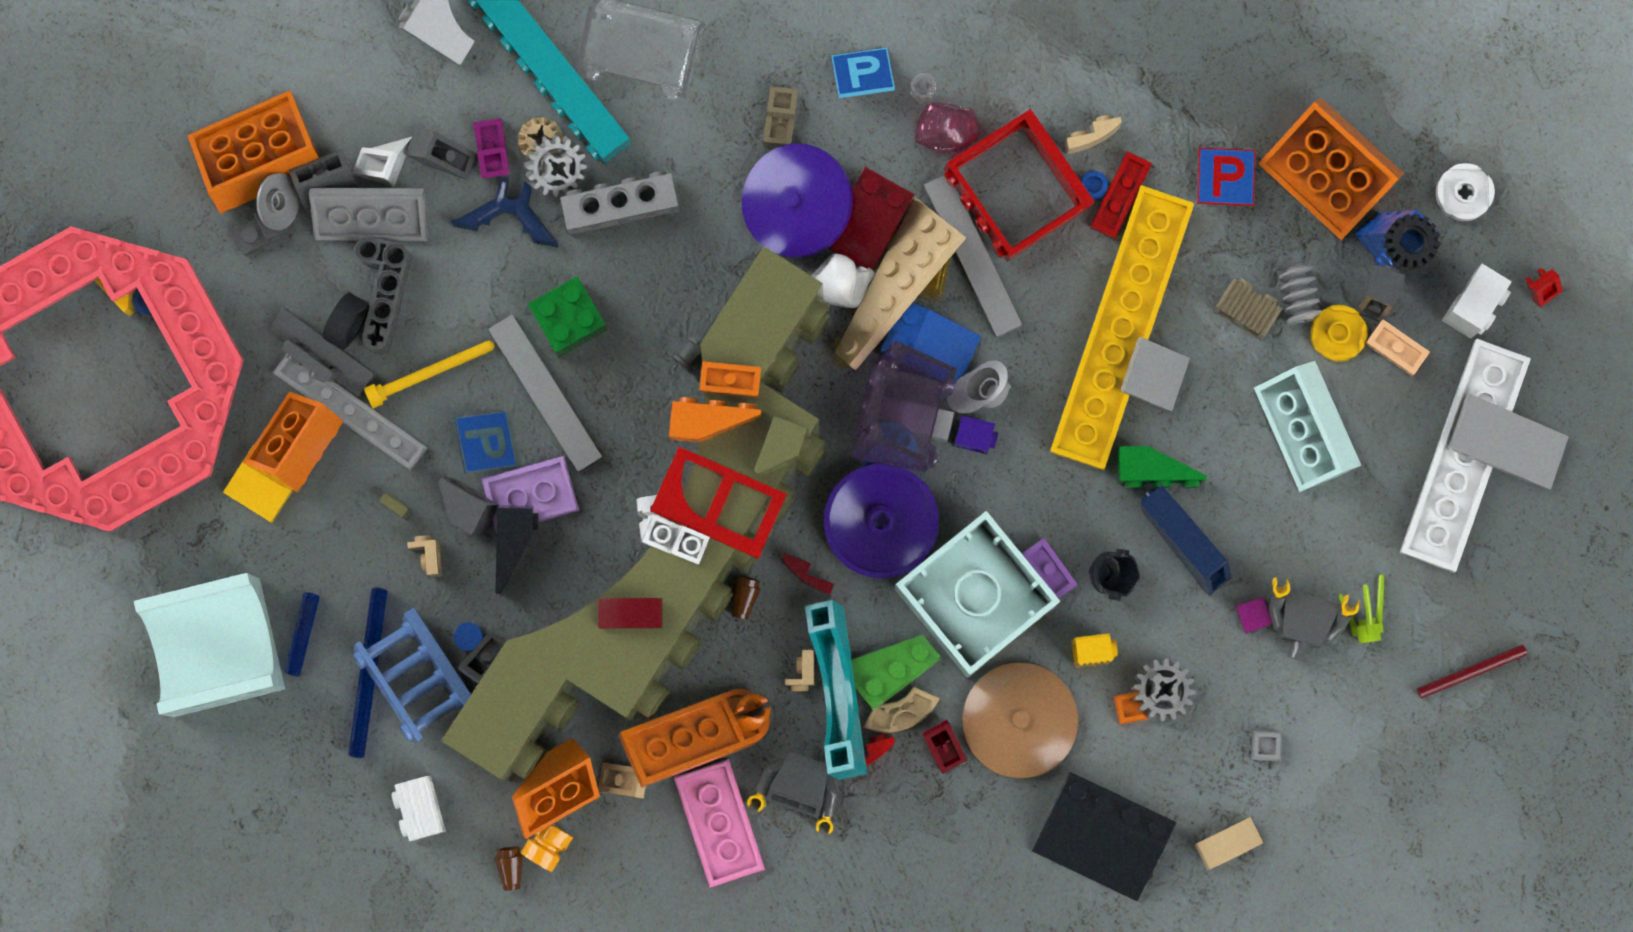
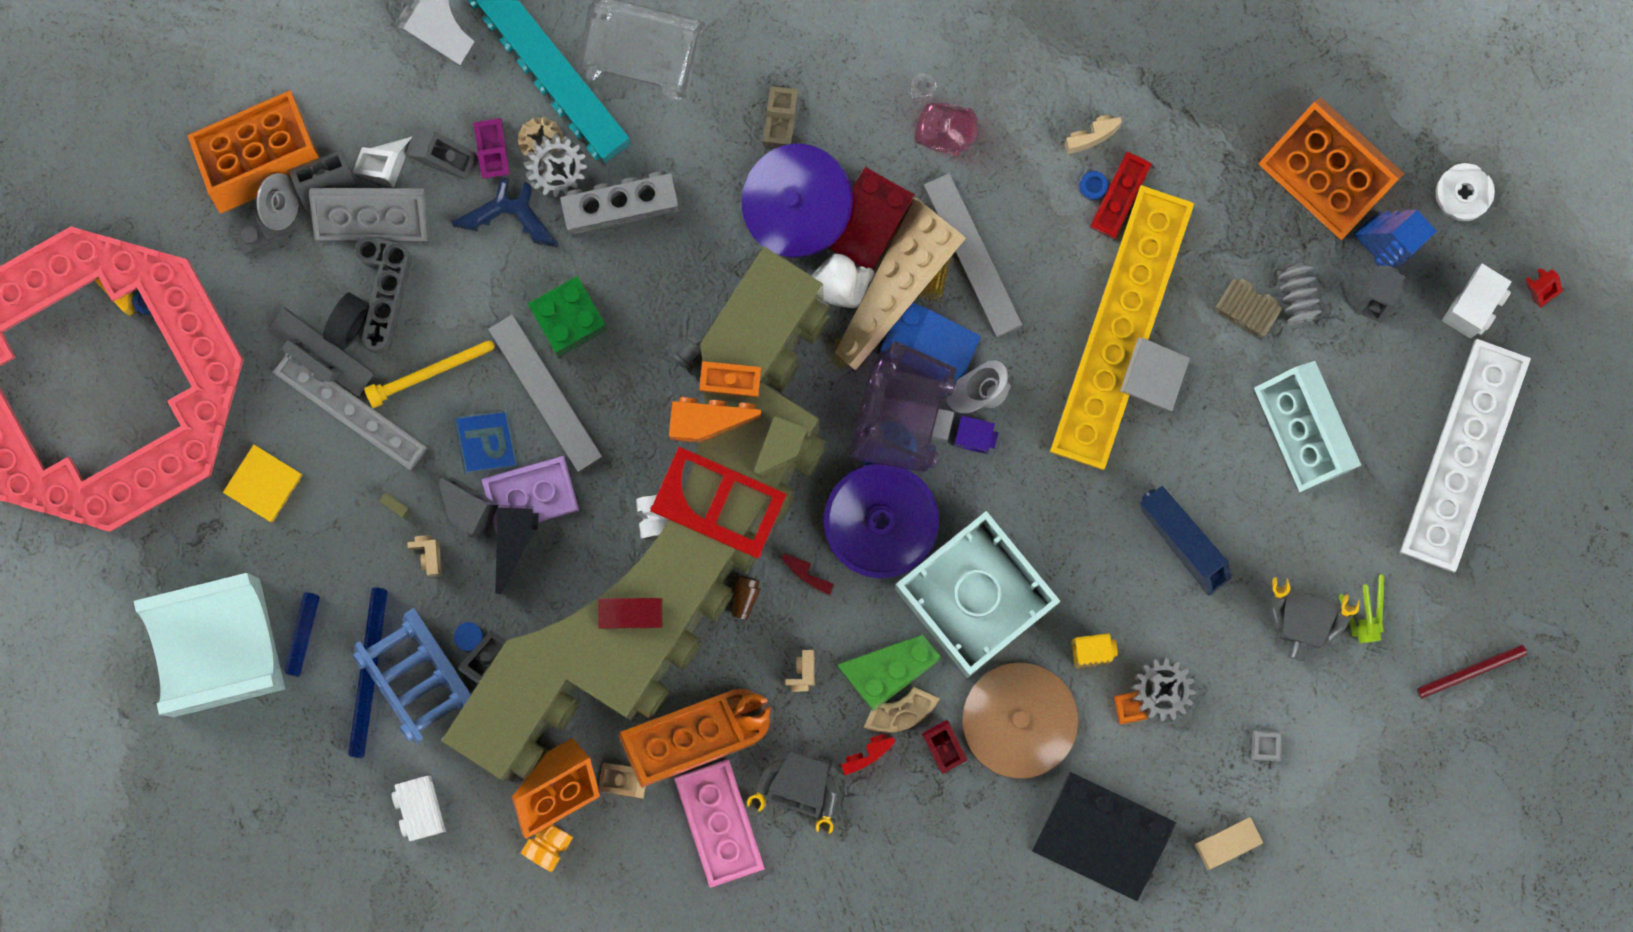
orange slope [243,391,344,493] -> none
reddish brown cone [494,846,523,891] -> none
white slope [641,515,710,565] -> none
teal arch [805,600,867,780] -> none
blue piece [831,48,895,98] -> none
red window [944,109,1095,262] -> none
medium lavender plate [1022,538,1078,599] -> none
black cap [1088,548,1140,601] -> none
green slope [1117,446,1207,489] -> none
blue piece [1197,147,1256,206] -> none
magenta tile [1235,597,1272,634] -> none
yellow tile [1310,305,1368,362] -> none
light nougat plate [1365,320,1430,376] -> none
black tyre [1383,214,1440,270] -> none
light grey tile [1448,395,1569,490] -> none

